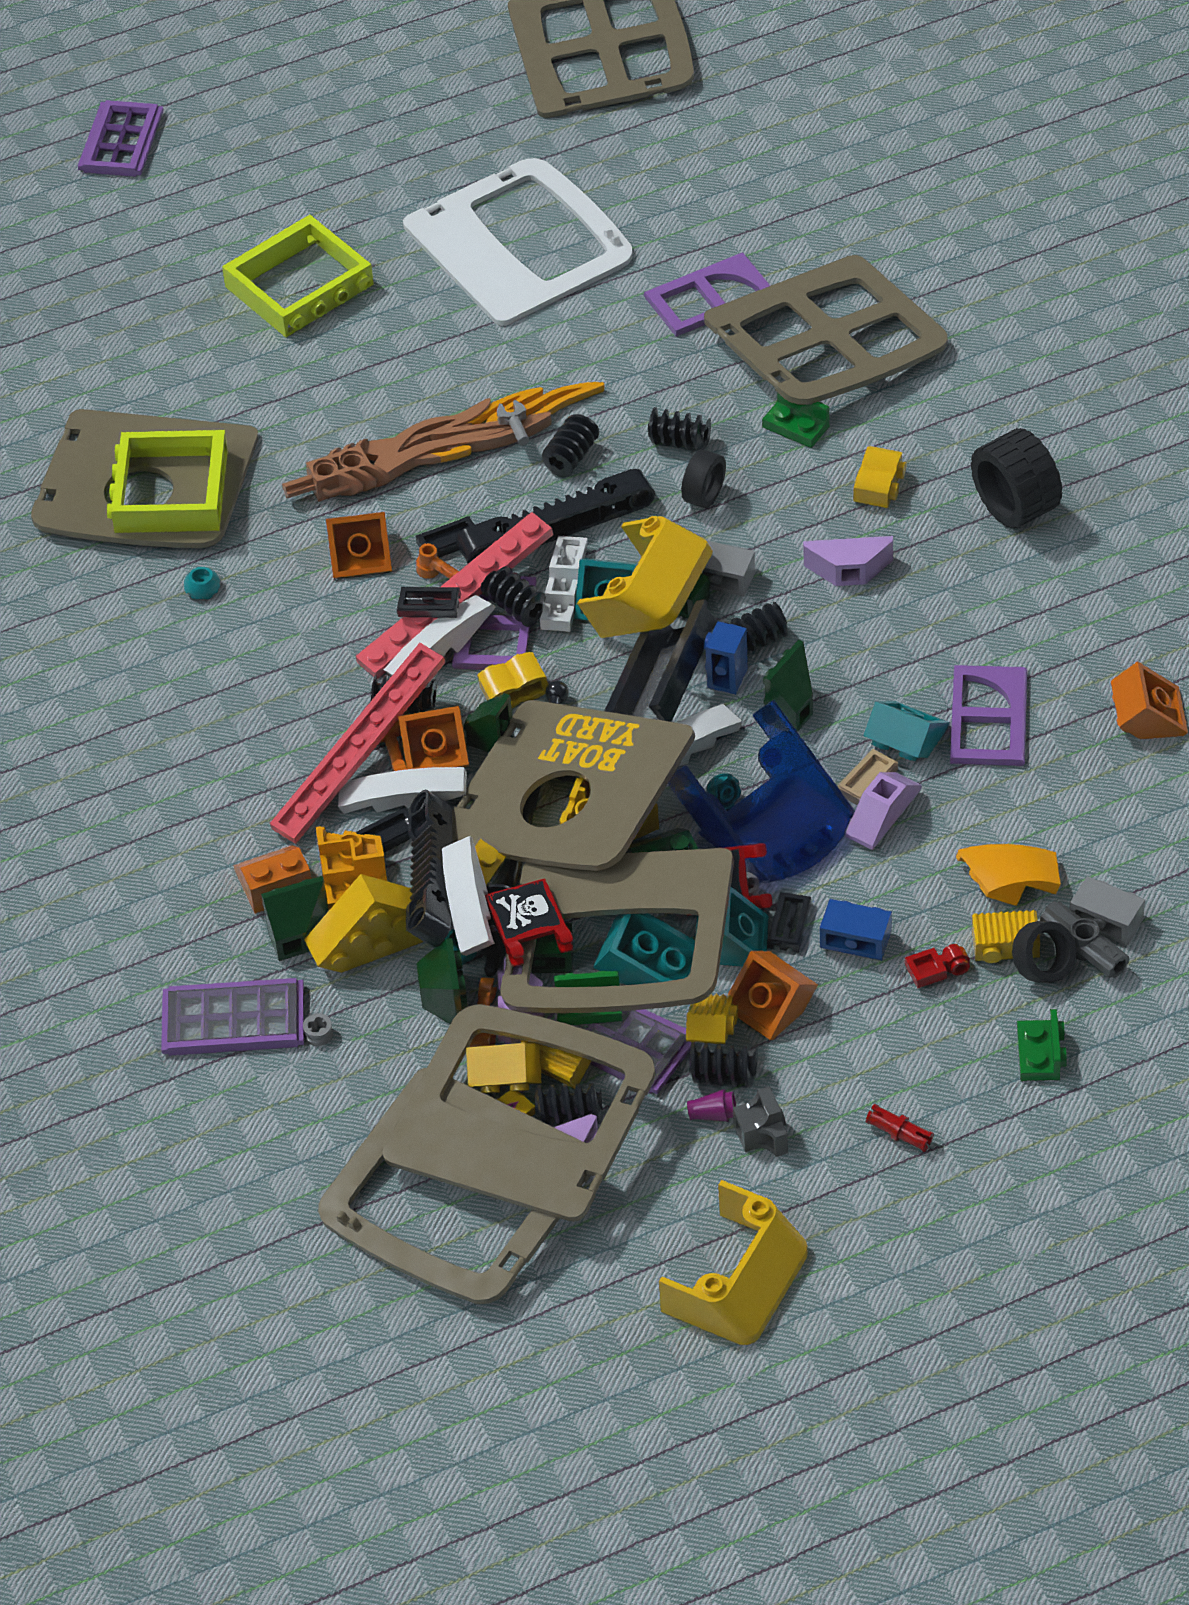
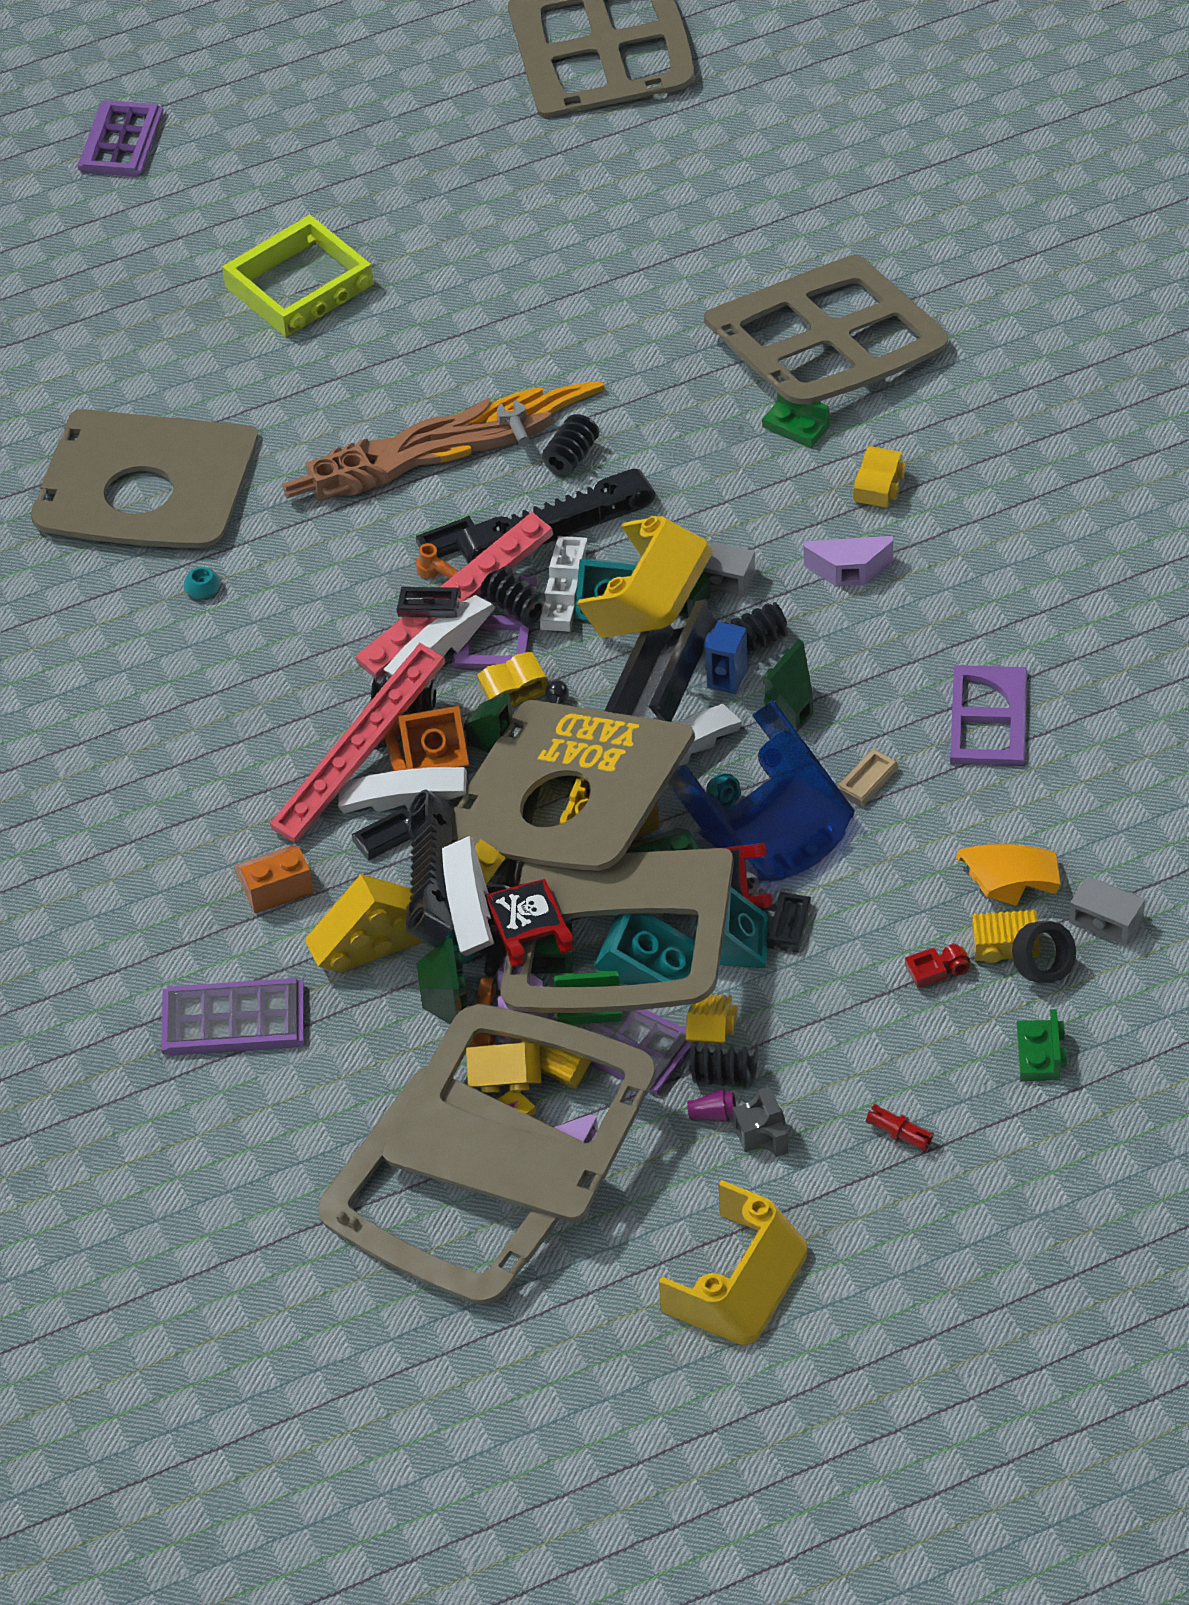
neon yellow window [107,430,228,533] -> none
dark green slope [261,876,329,961] -> none
light grey bush [303,1013,333,1046] -> none
light orange slope [315,826,387,910] -> none
orange slope [326,511,392,578] -> none
white door [403,158,632,326] -> none
black piece [535,1083,602,1126] -> none
medium lavender window [644,252,770,337] -> none
black piece [648,407,711,451] -> none
black tyre [681,449,726,508] -> none
orange slope [727,951,818,1040] -> none
blue brick [820,899,892,961] -> none
lavender slope [846,772,922,850] -> none
teal slope [863,701,950,761] -> none
black tyre [971,428,1062,529] -> none
dark grey piece [1040,901,1129,978] -> none
orange slope [1111,661,1188,740] -> none

